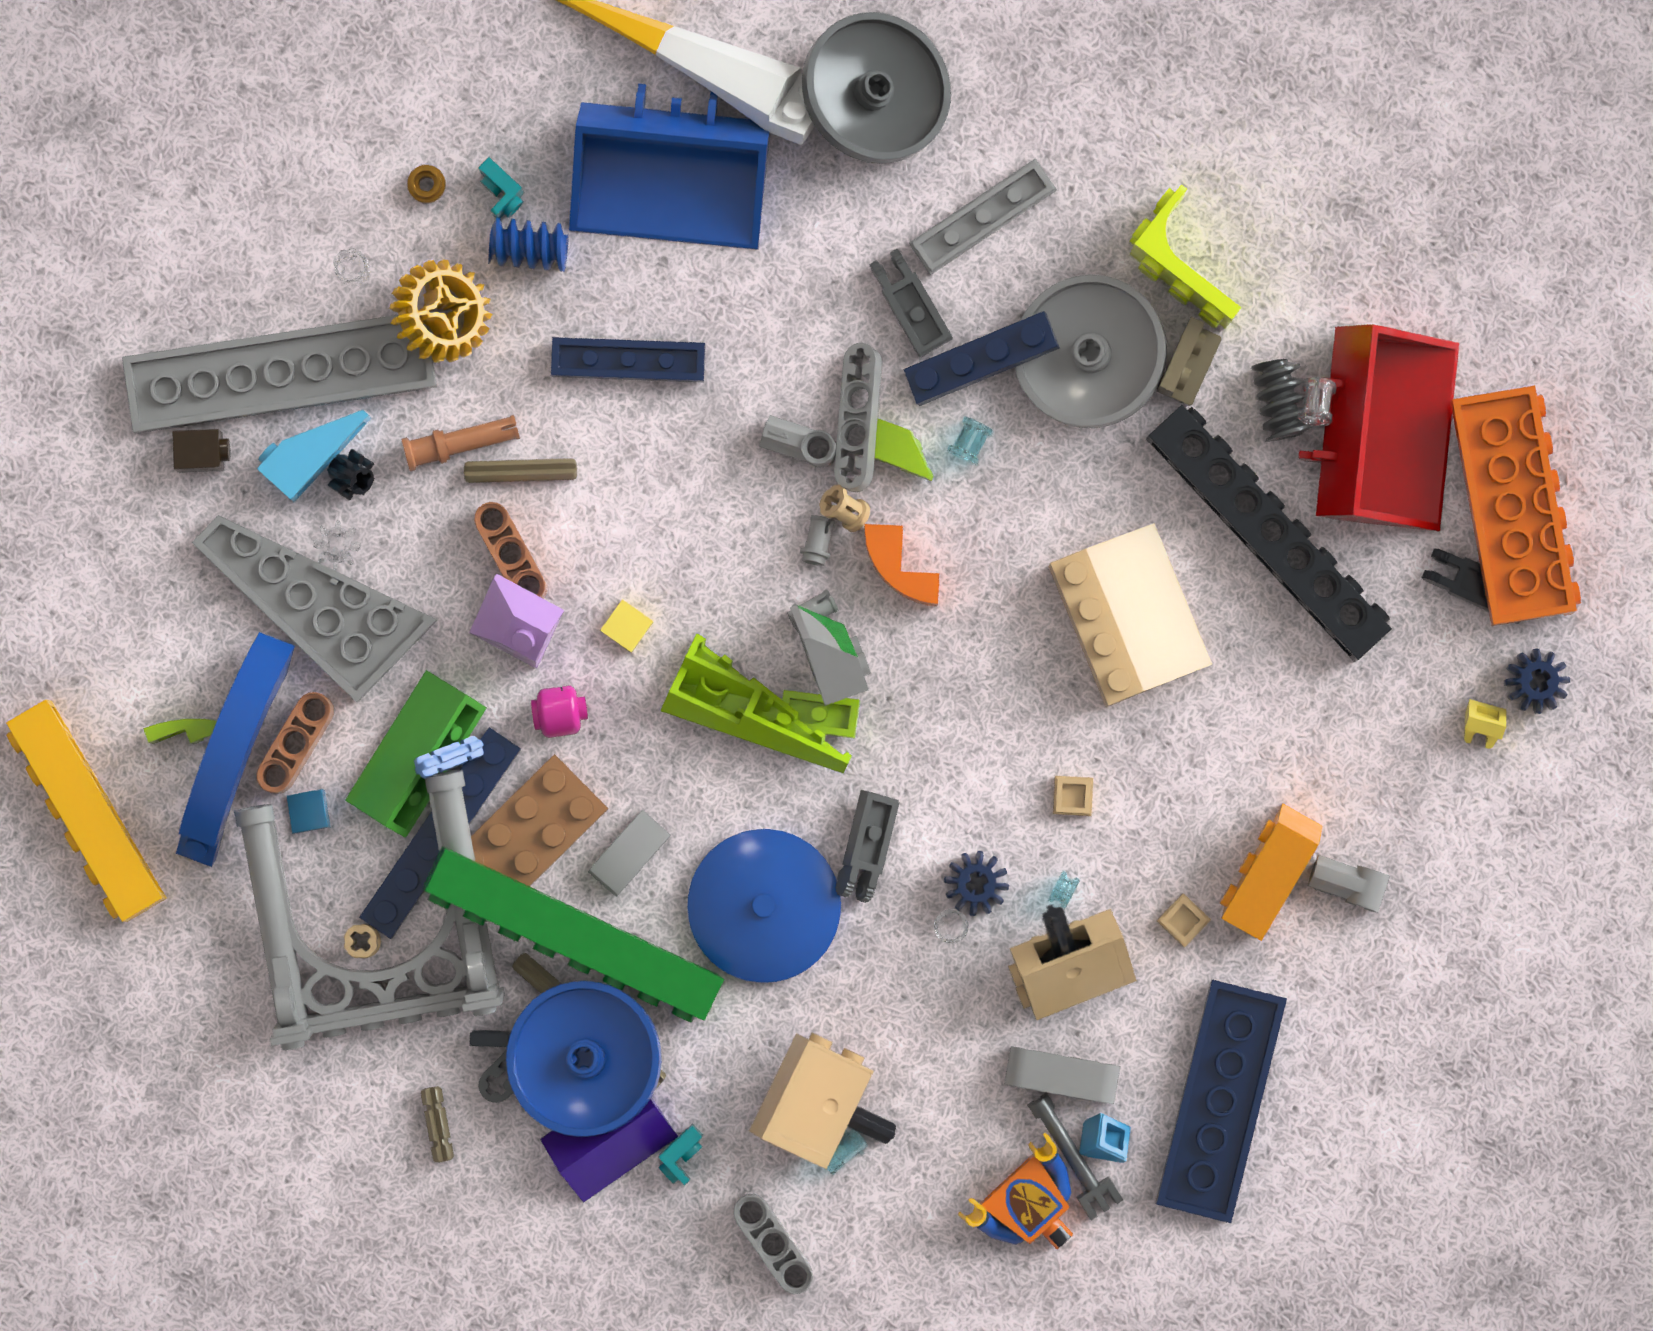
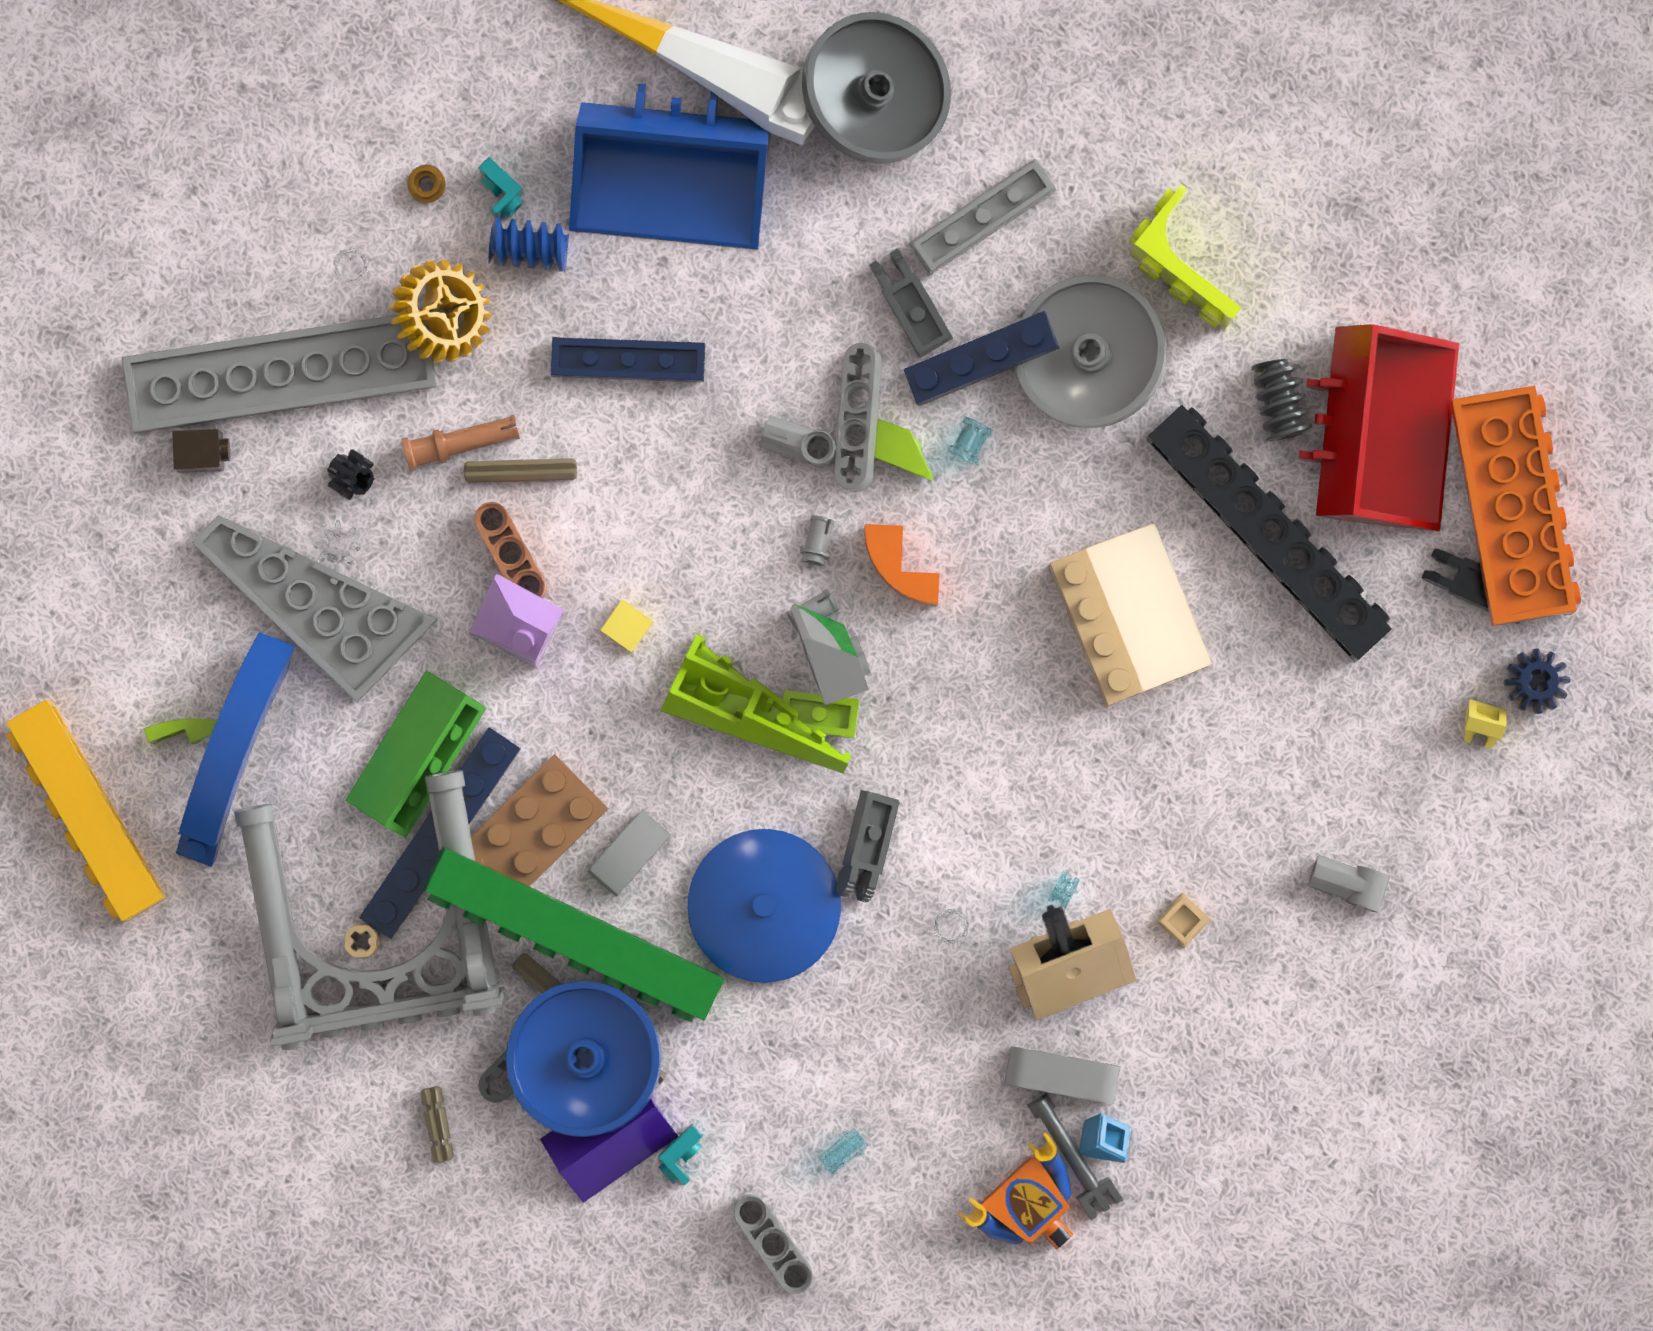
nougat beam [256,692,334,794] -> none
medium azure slope [257,410,371,502] -> none
dark azure slope [287,789,331,834] -> none
axle [414,736,484,779] -> none
black tile [470,1030,511,1047] -> none
dark pink head [531,685,588,738] -> none
tan piece [749,1033,896,1169] -> none
tan bush [819,485,870,532] -> none
dark blue gear [944,851,1009,916] -> none
tan tile [1053,776,1093,816] -> none
dark blue plate [1155,979,1287,1223] -> none
dark tan bracket [1156,317,1222,406] -> none
light orange wedge [1220,803,1323,941] -> none
clear bush [1298,377,1337,426] -> none

